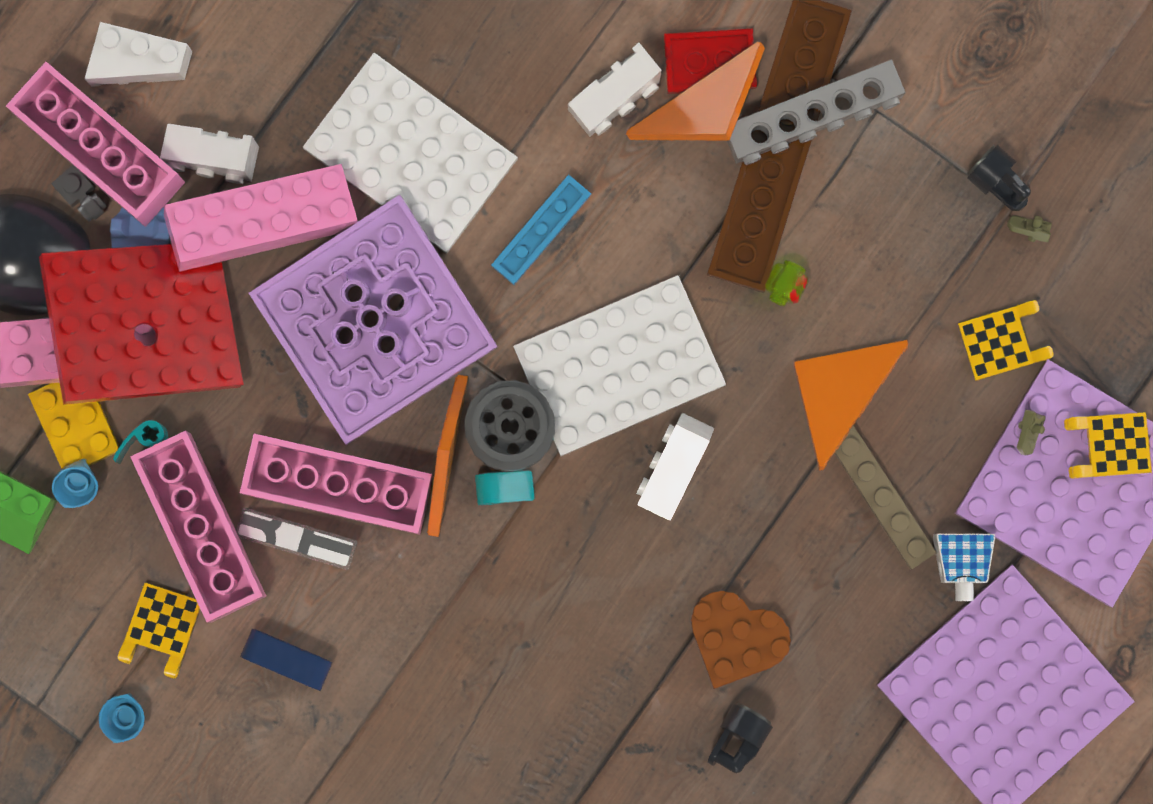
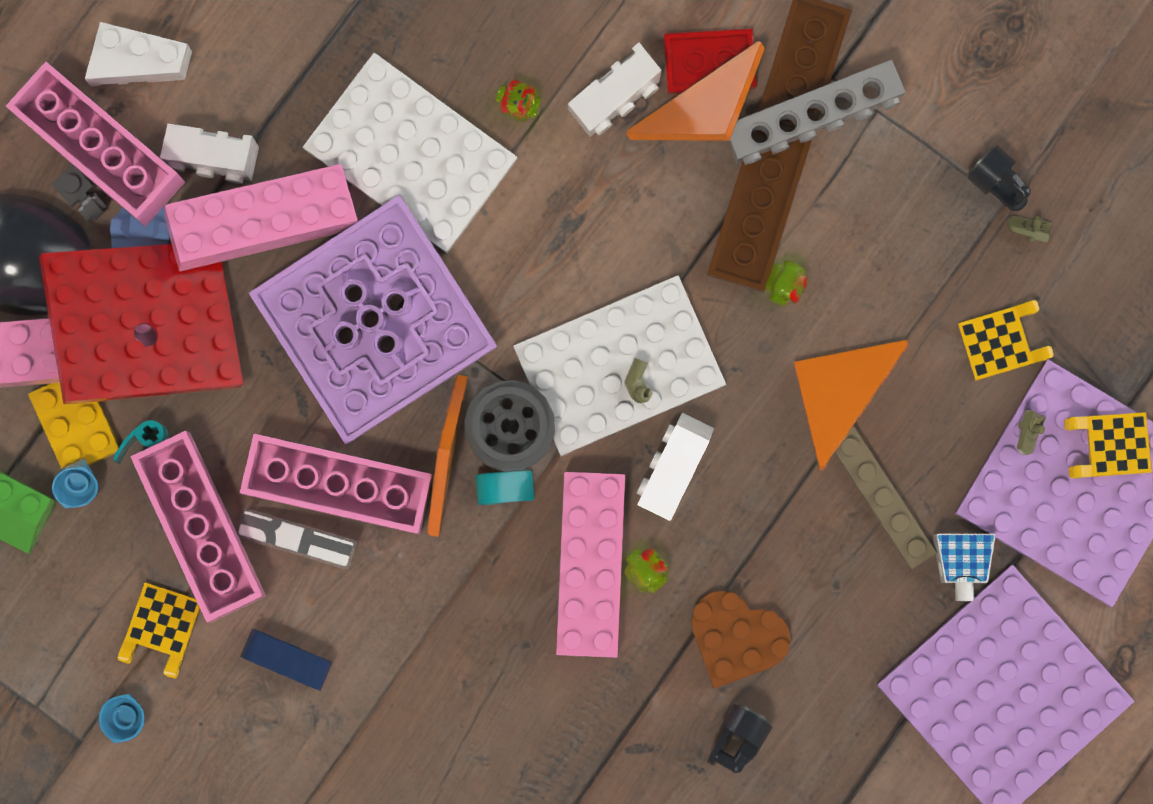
dark azure plate [491,175,591,285] -> none
none -> clear neon green head [495,79,542,123]
none -> bright pink brick [556,472,625,658]
none -> olive arm [624,358,652,403]
none -> clear neon green head [624,548,669,594]

